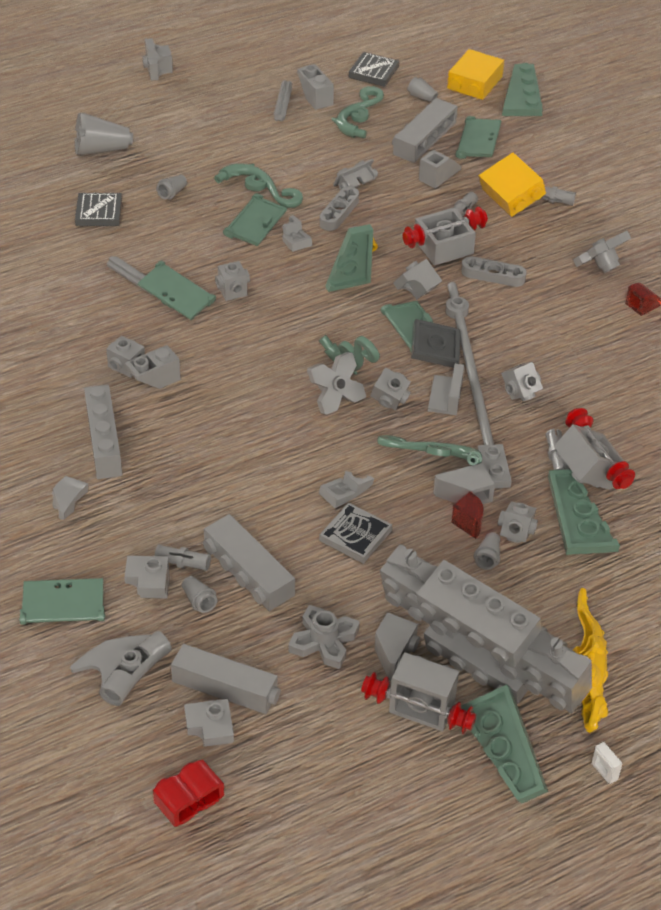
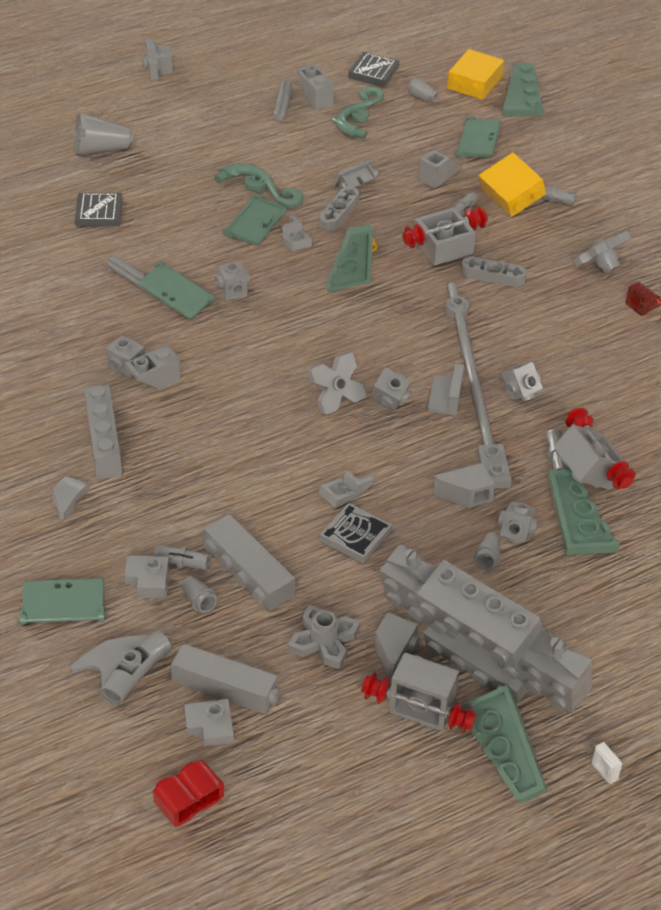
light grey cone [156,174,187,199] -> none
sand green plant [319,335,380,375] -> none
sand green plant [377,435,482,466] -> none
sand green door [380,301,434,352] -> none
light grey brick [392,98,458,163] -> none
light grey brick [393,259,442,300] -> none
dark grey tile [411,319,460,368] -> none
clear red brick [451,491,484,539] -> none
yellow animal [573,588,609,733] -> none

